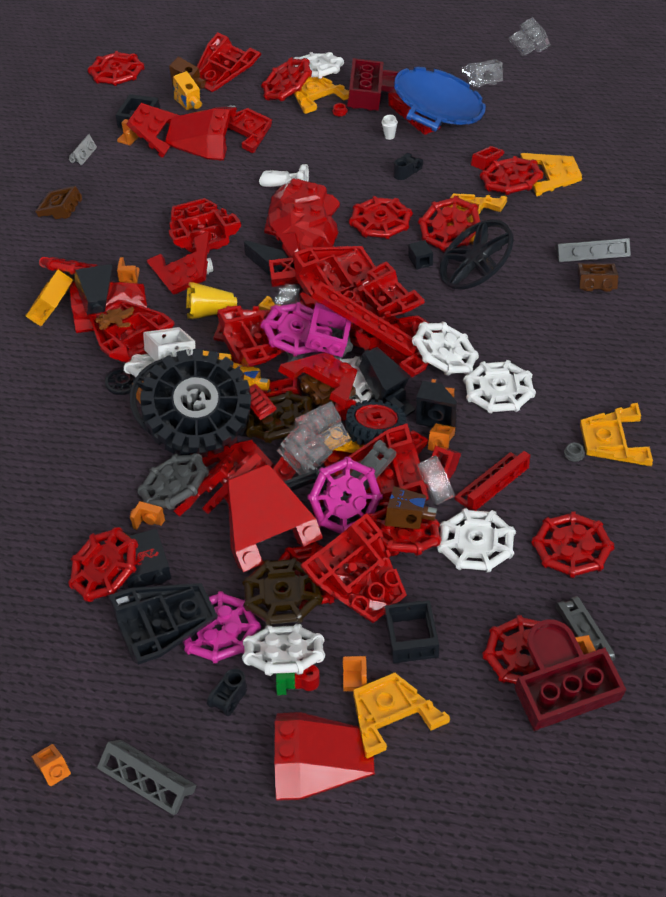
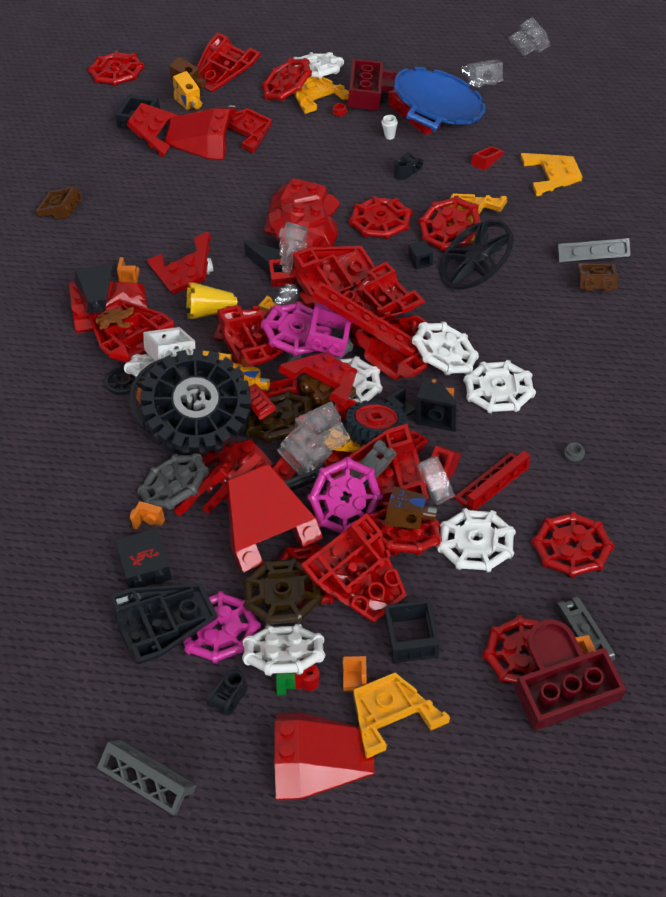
light orange window [26,269,73,326] -> none
orange bracket [31,744,71,786] -> none
red plate [39,257,97,275] -> none
red plate [68,527,138,602] -> none
light grey hinge [69,134,97,165] -> none
orange panel [117,119,139,145] -> none
red wedge [169,198,241,253] -> none
white piece [259,164,309,187] -> none
black slope [359,347,410,402] -> none
orange bracket [428,423,455,451] -> none
red plate [480,156,543,195] -> none
light orange wing [580,403,653,466] -> none
none -> clear brick [279,222,308,274]

